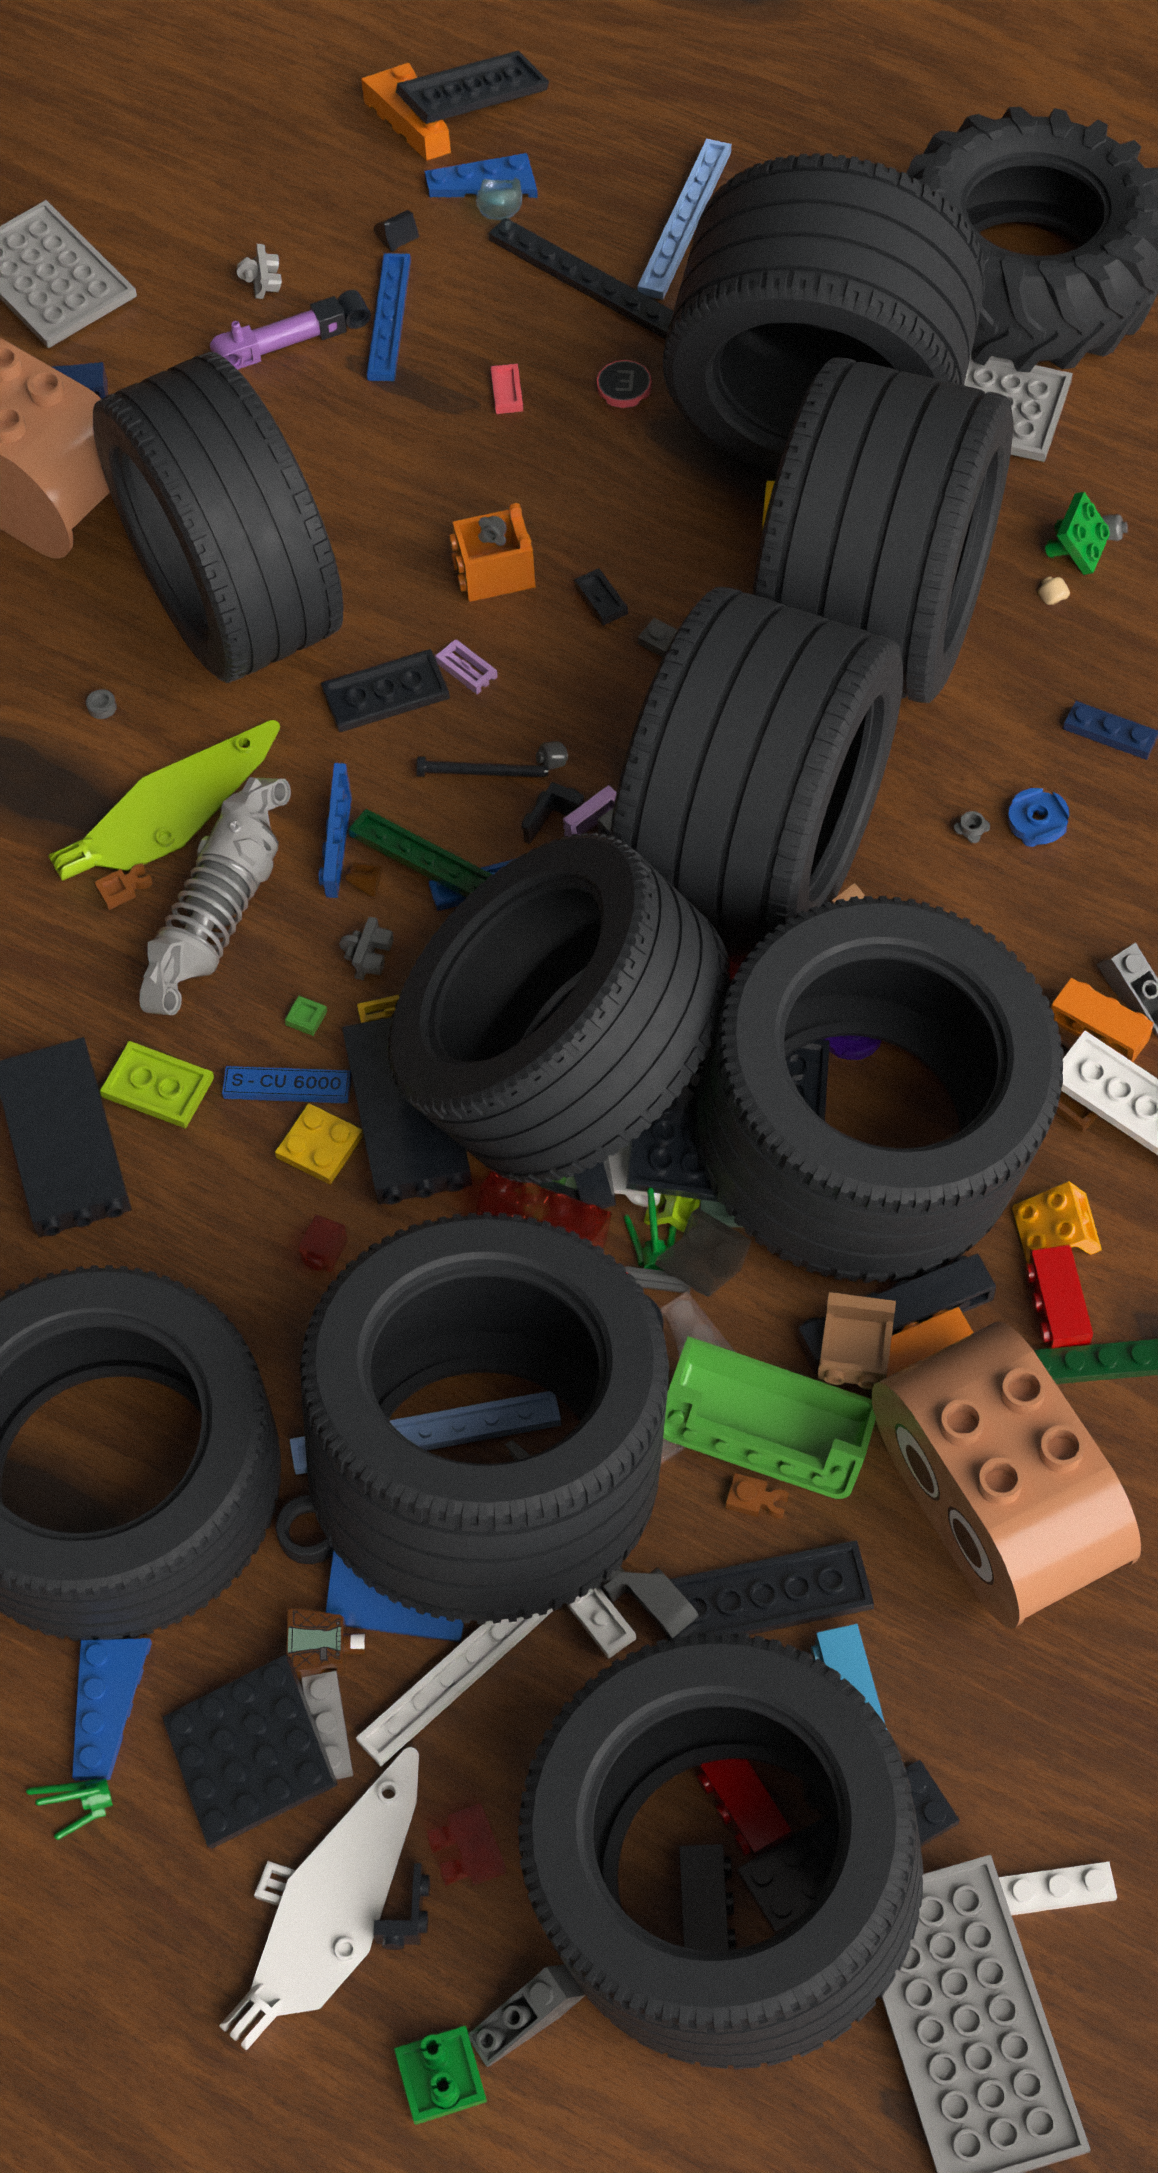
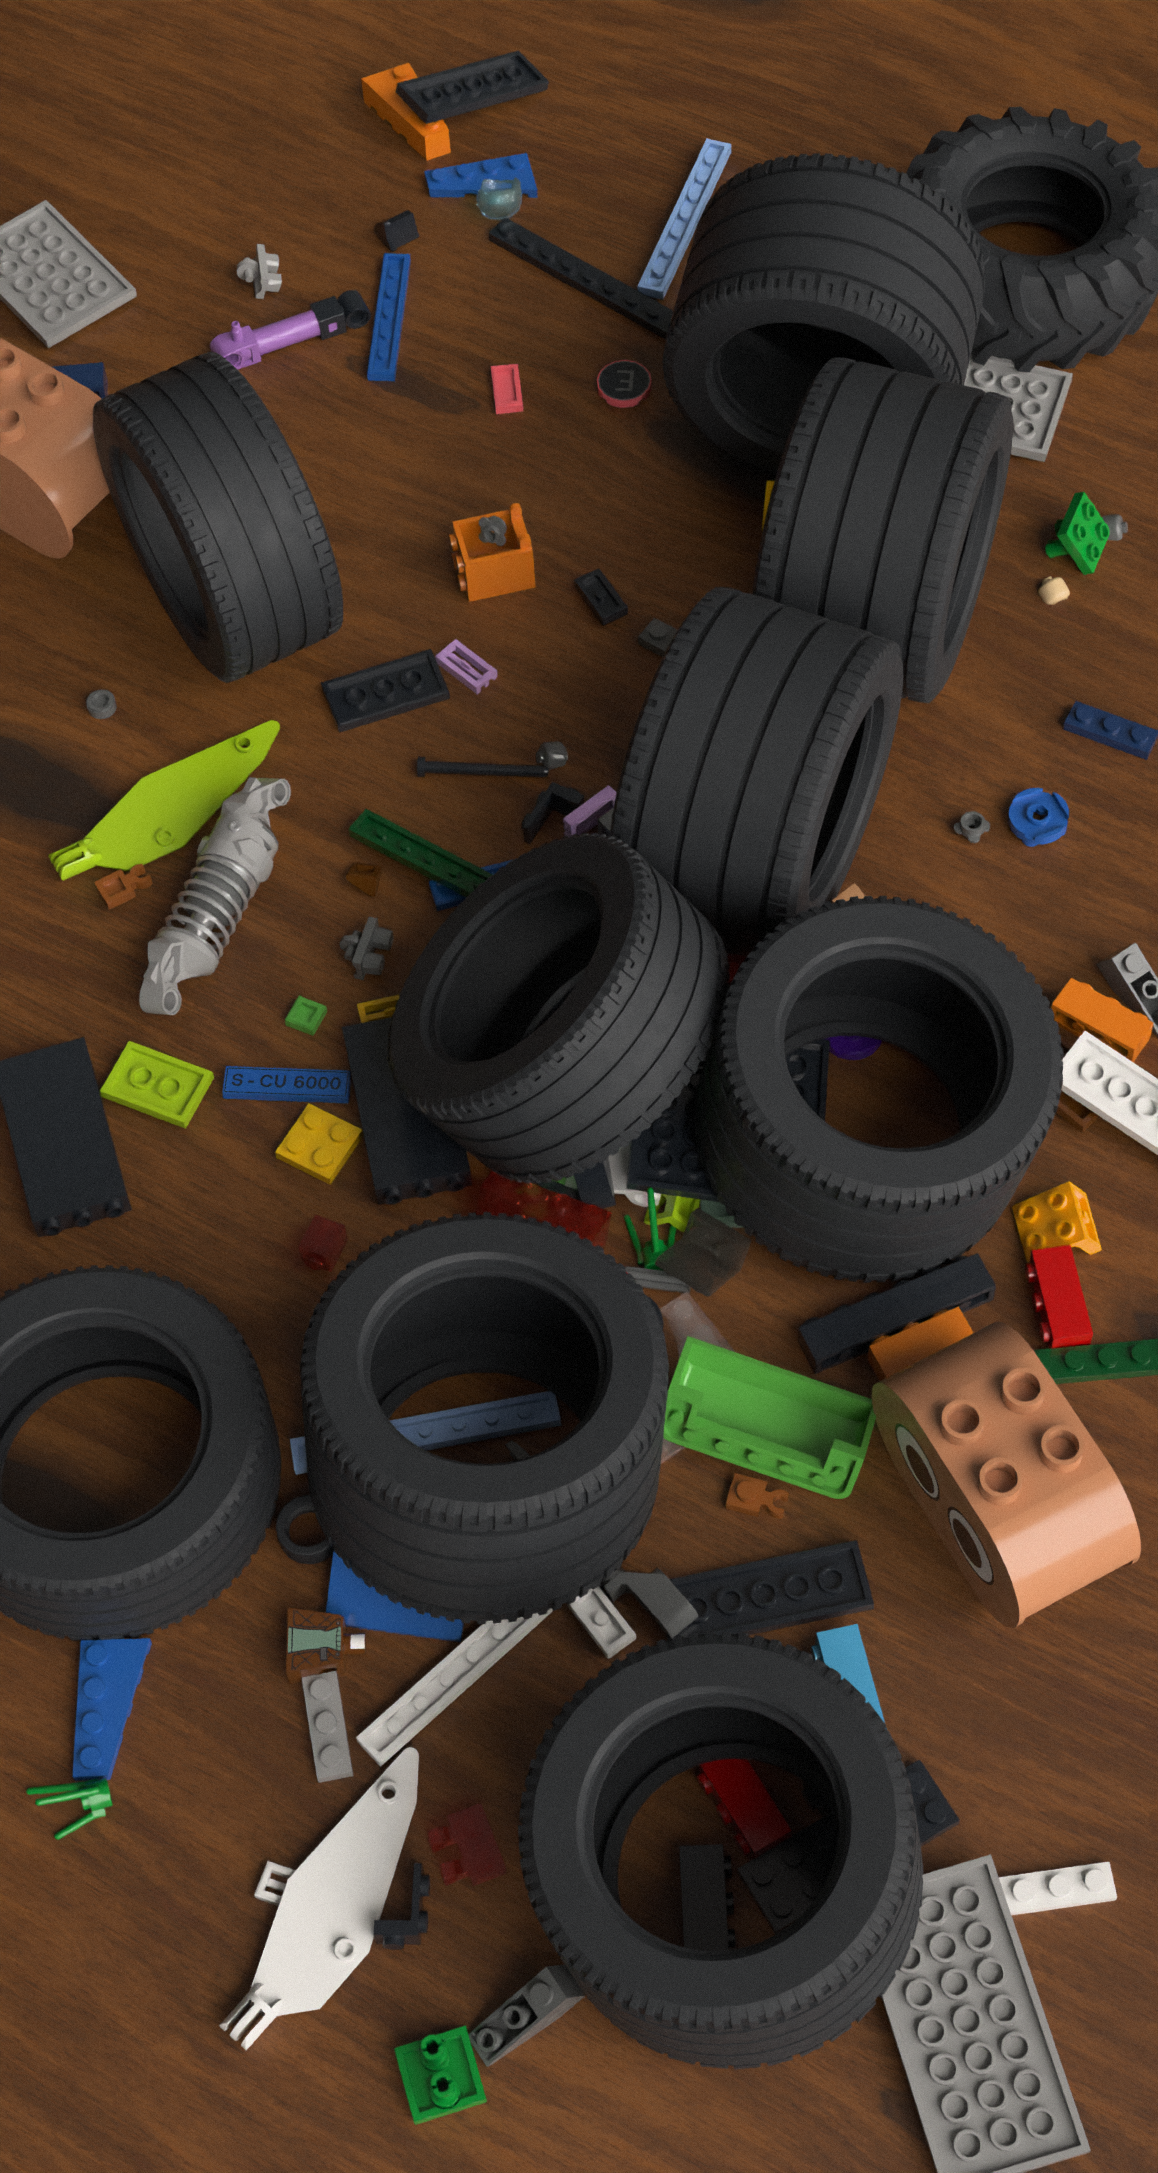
black plate [162,1654,338,1849] -> none
blue wing [319,763,352,898] -> none
medium nougat panel [818,1292,896,1390] -> none

